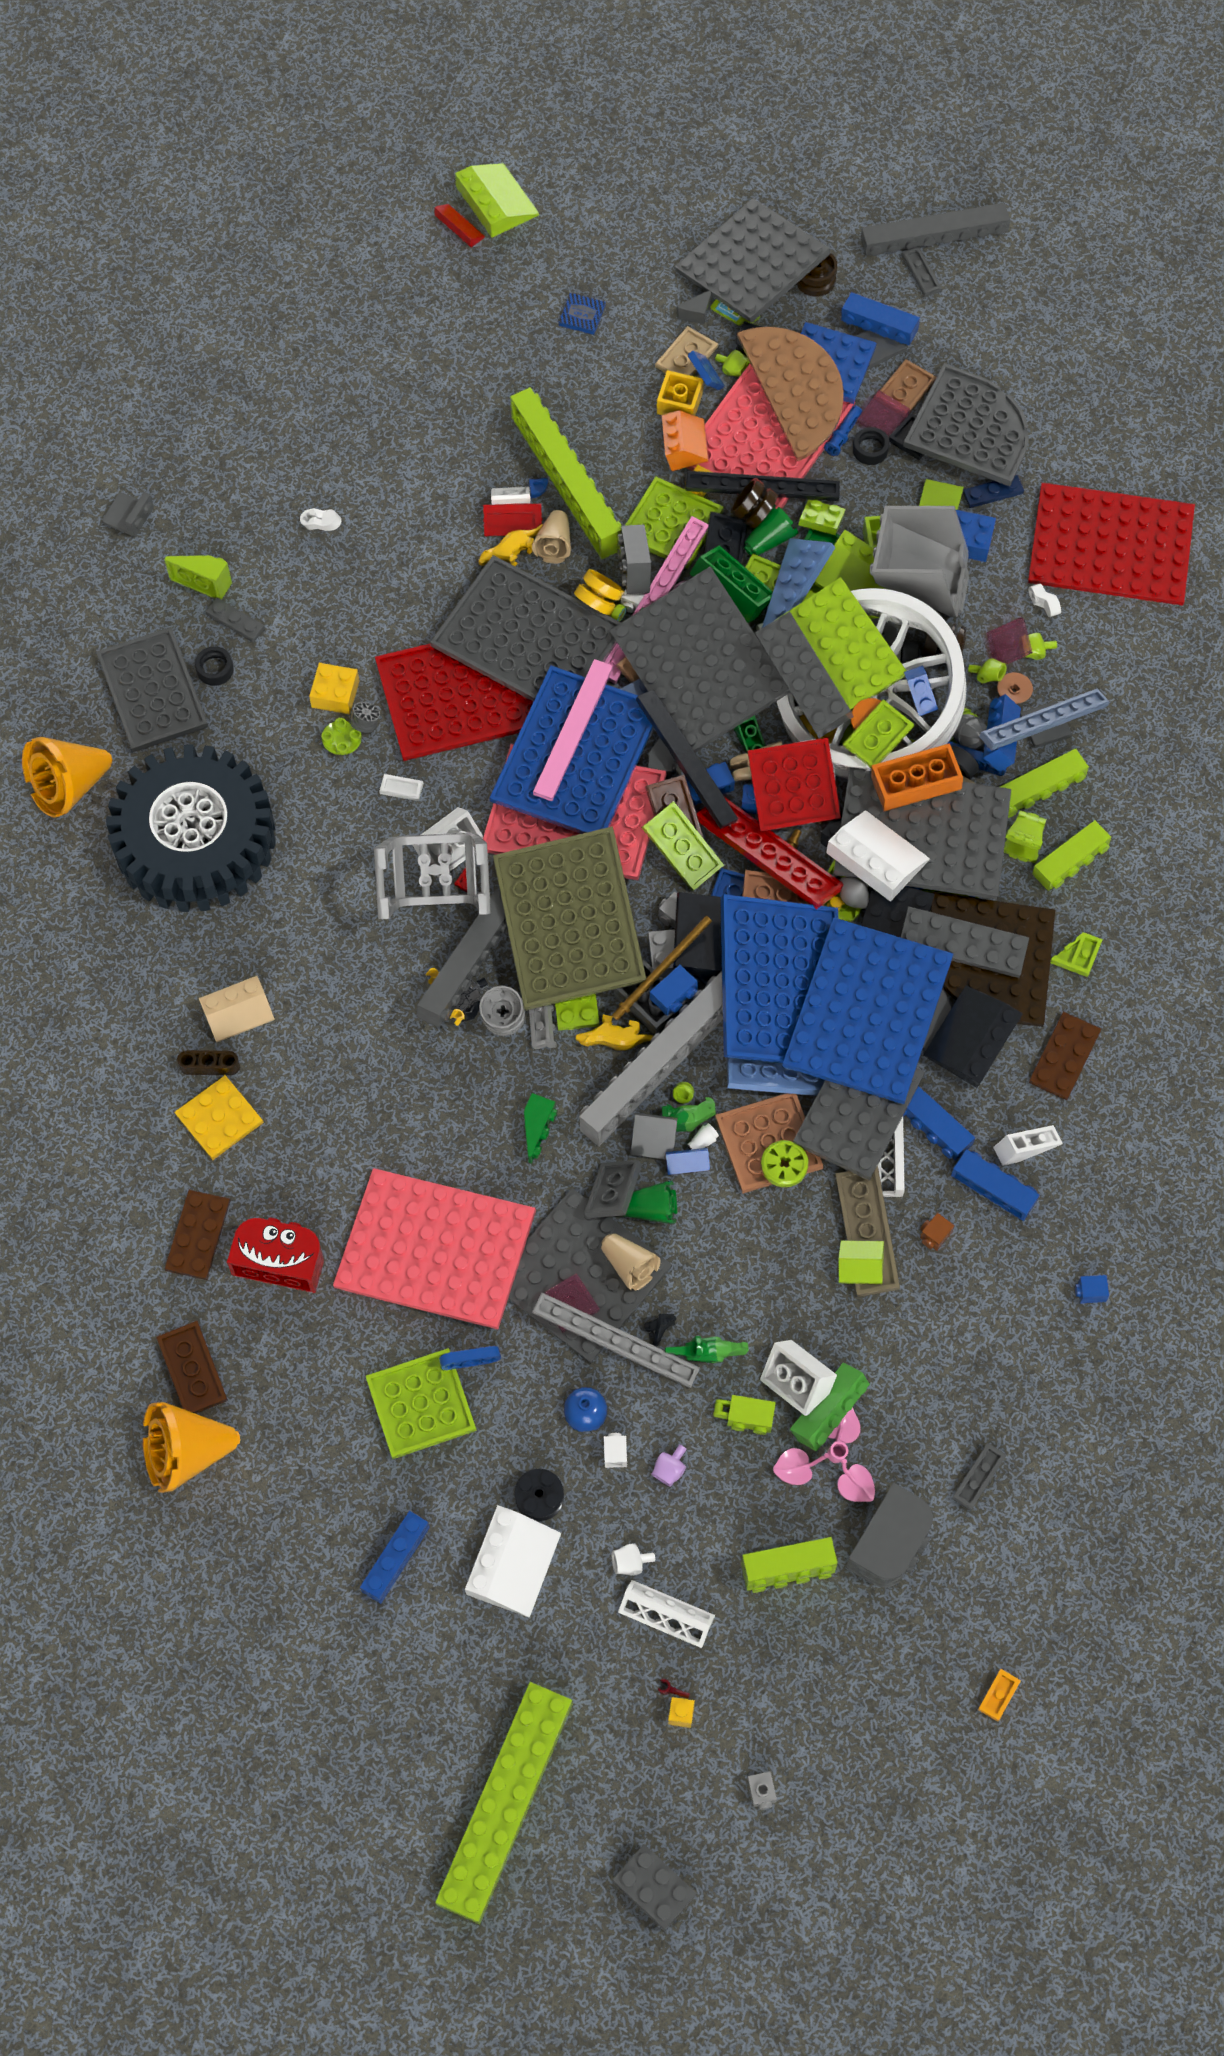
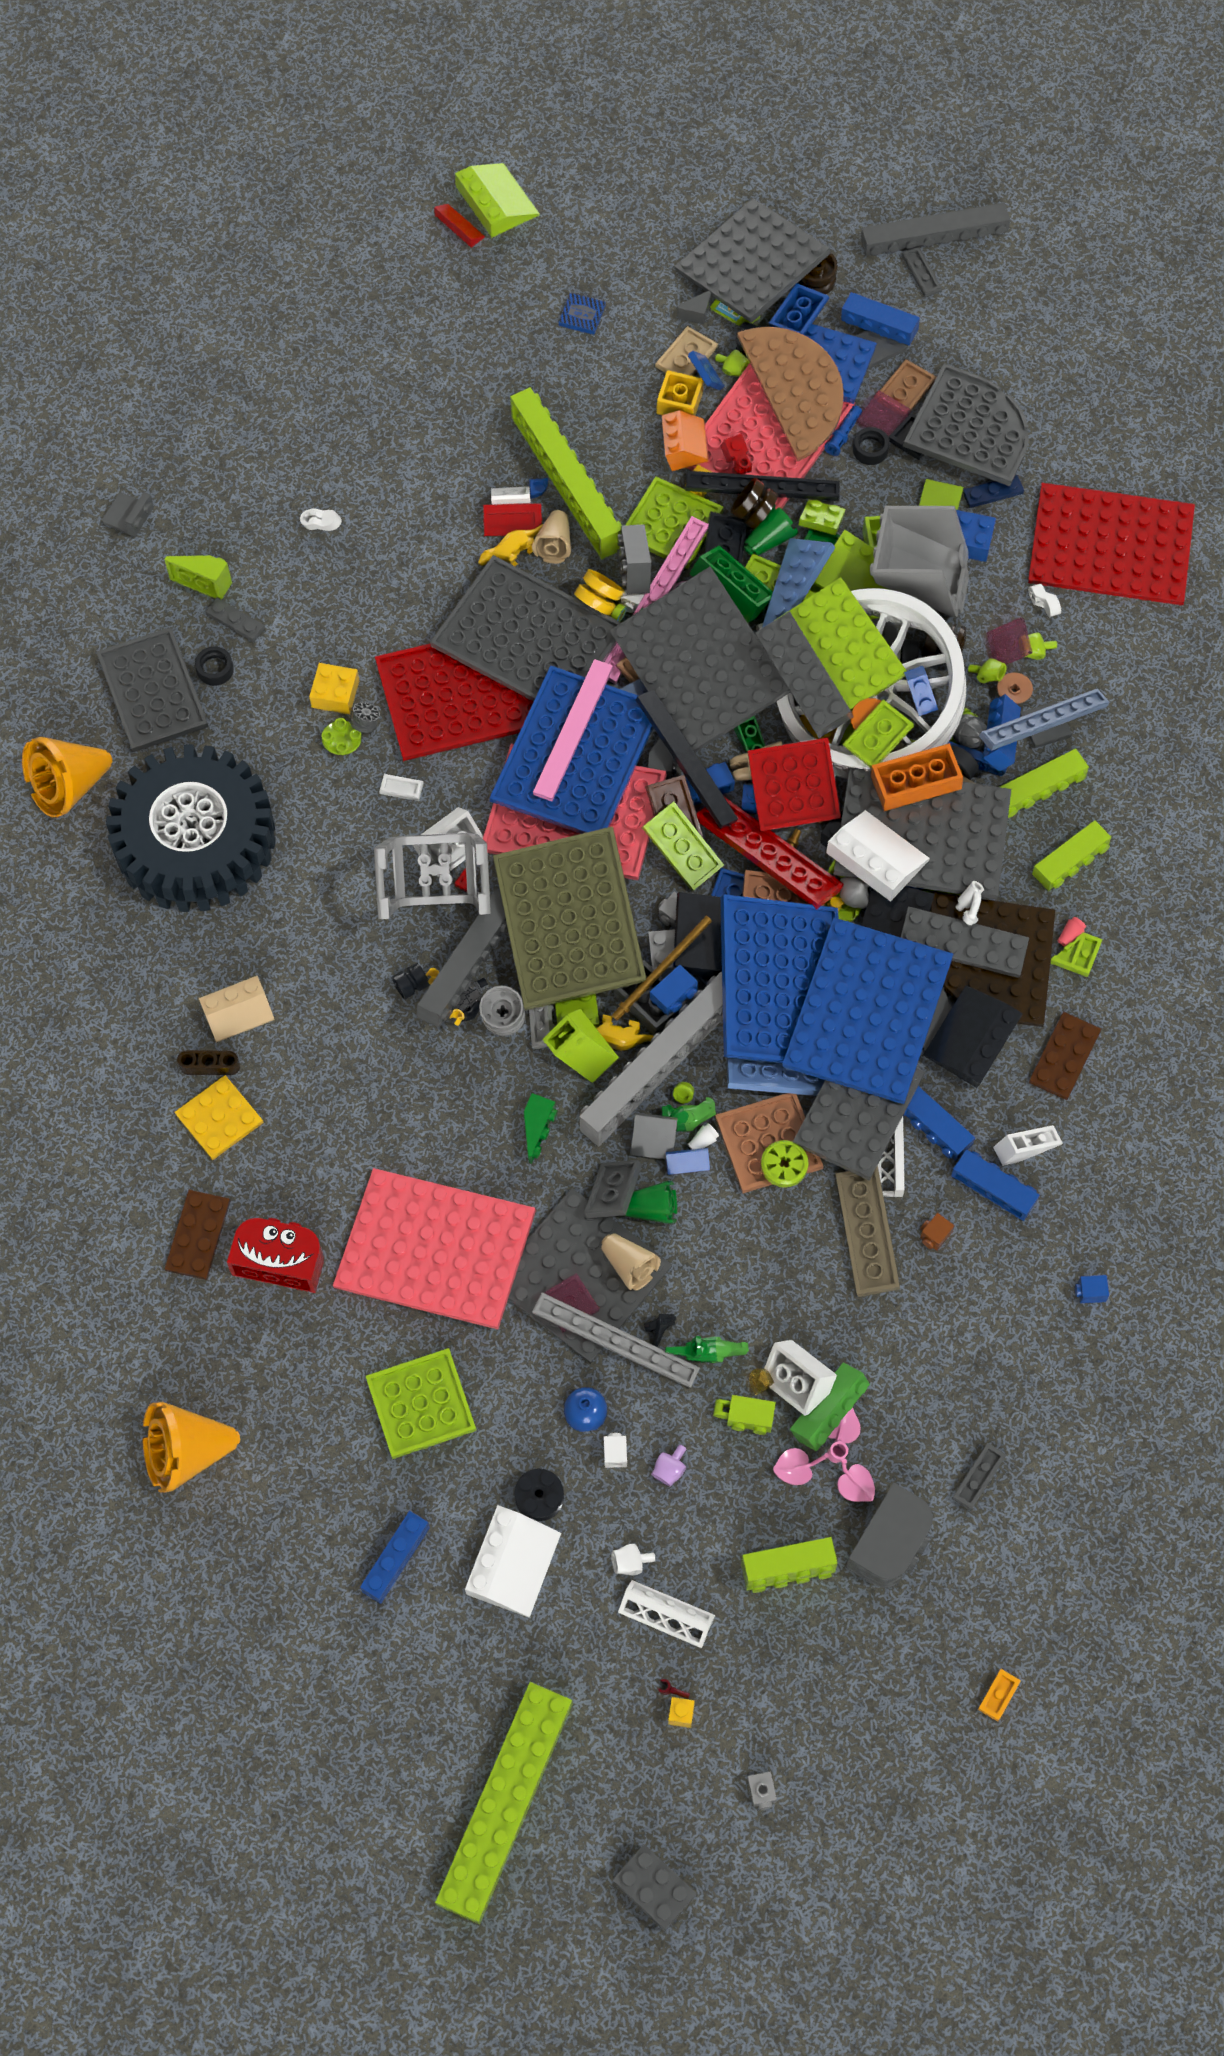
reddish brown plate [156,1321,228,1414] -> none
blue beam [439,1346,501,1370] -> none
lime slope [839,1240,884,1284] -> none
lime piece [1004,810,1047,863] -> none
none -> black wheel [391,963,430,1000]
none -> lime slope [542,1009,619,1083]
none -> red brick [720,433,752,474]
none -> clear yellow tile [749,1368,774,1395]
none -> blue slope [769,283,829,335]
none -> white plant [955,881,984,925]
none -> coral cone [1057,917,1086,947]

